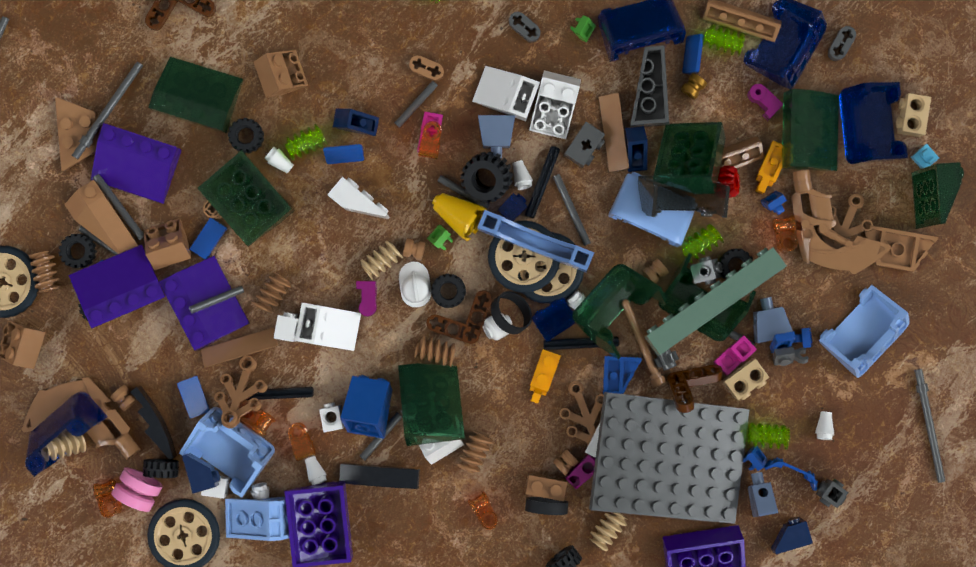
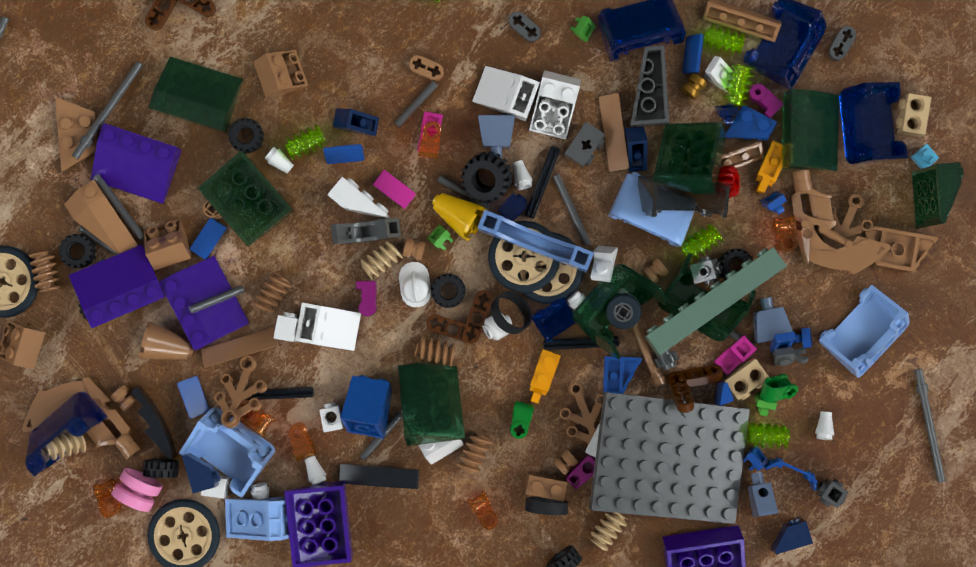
none -> medium nougat cone [138,321,194,360]
none -> dark grey arch [331,218,401,245]
none -> dark pink slope [372,169,416,209]
none -> green piece [510,401,534,439]
none -> white slope [591,245,618,282]
none -> black wheel [606,294,642,329]
none -> white slope [704,56,738,92]
none -> blue slope [714,381,734,406]
none -> clear blue tile [715,104,739,125]
none -> clear neon green piece [723,64,756,106]
none -> blue wing [725,105,777,140]
none -> bright green tile [754,392,777,416]
none -> green piece [760,373,799,403]

